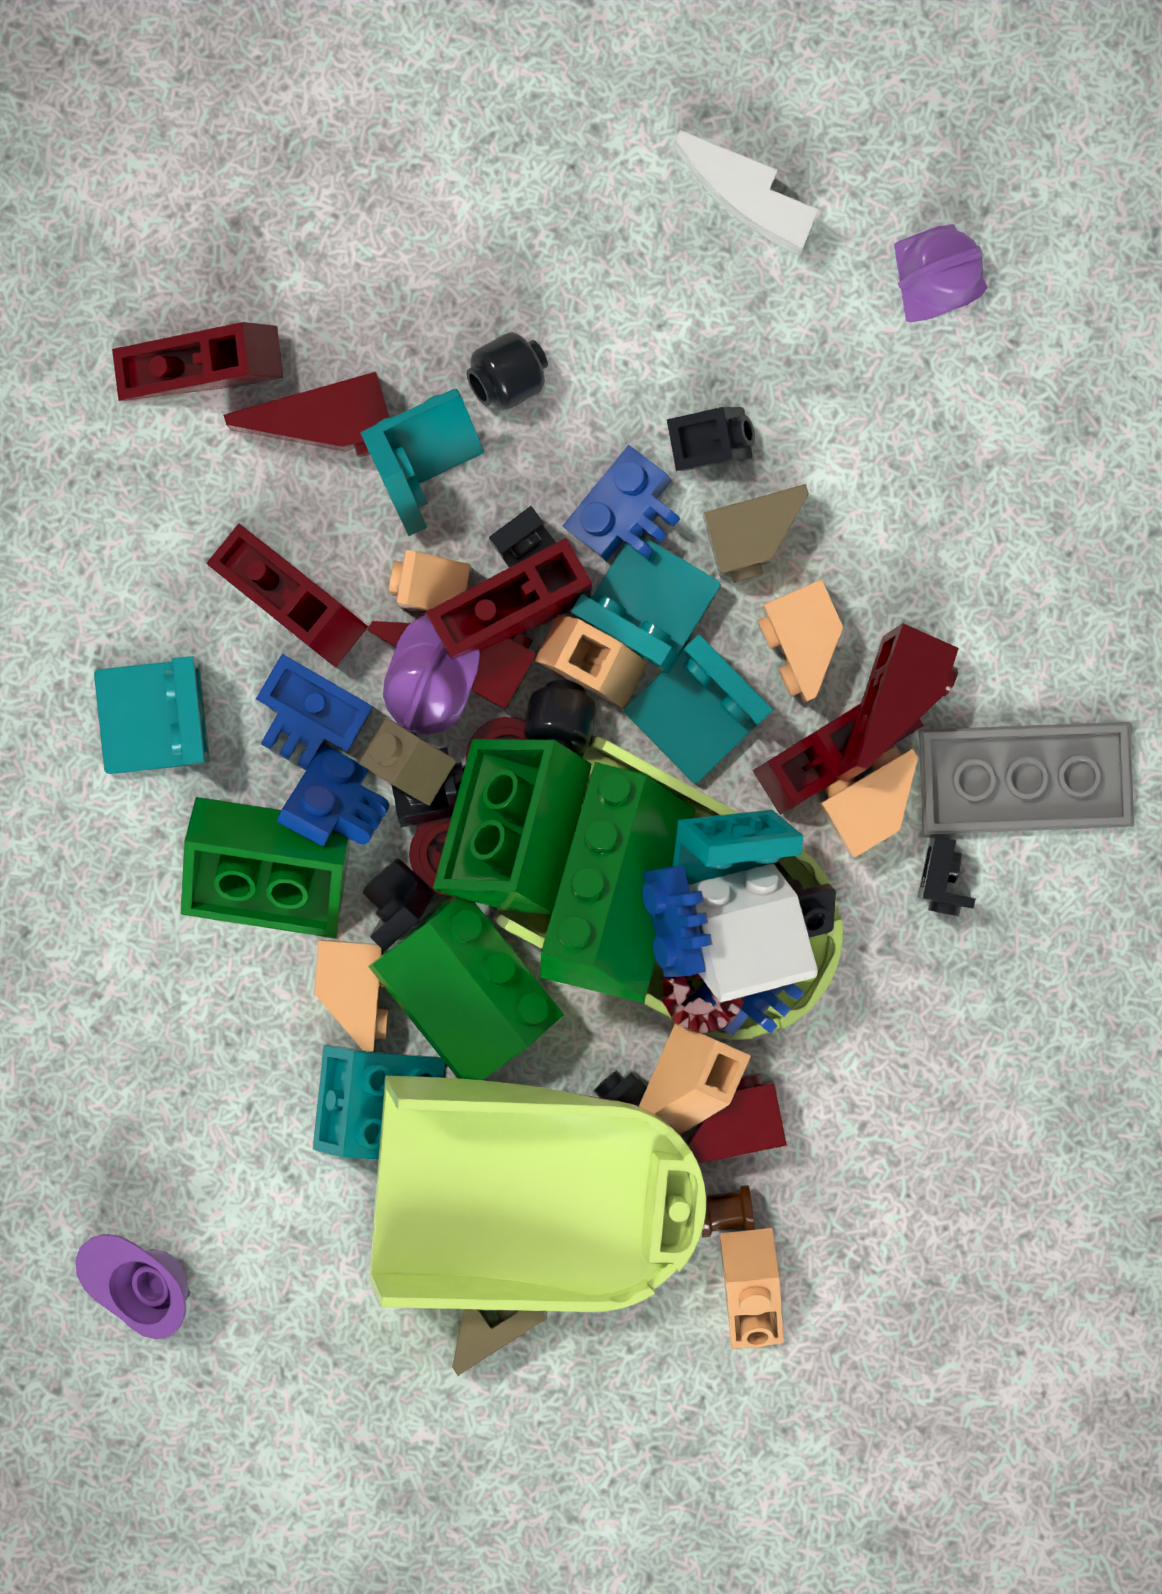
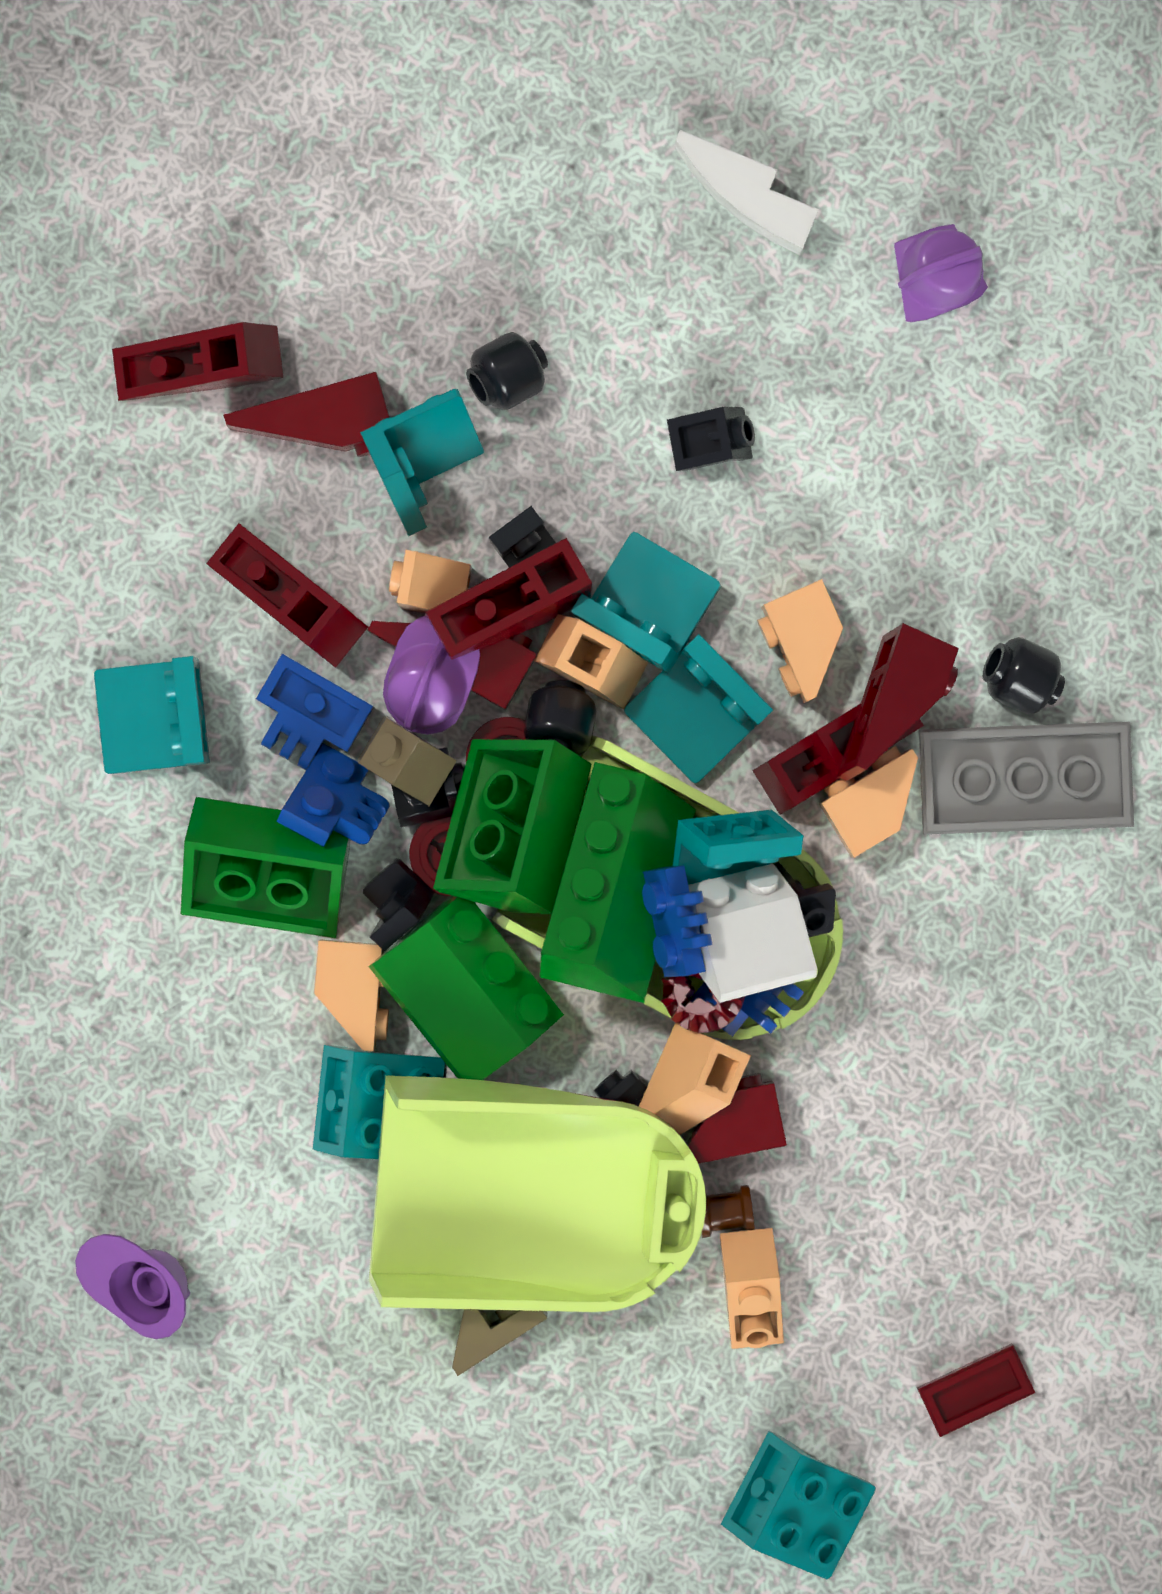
blue hinge [563,444,681,561] -> none
dark tan slope [703,484,809,583] -> none
black bracket [918,836,976,917] -> none
none -> teal bracket [720,1431,876,1579]
none -> dark red tile [917,1343,1035,1437]
none -> black head [982,637,1065,715]

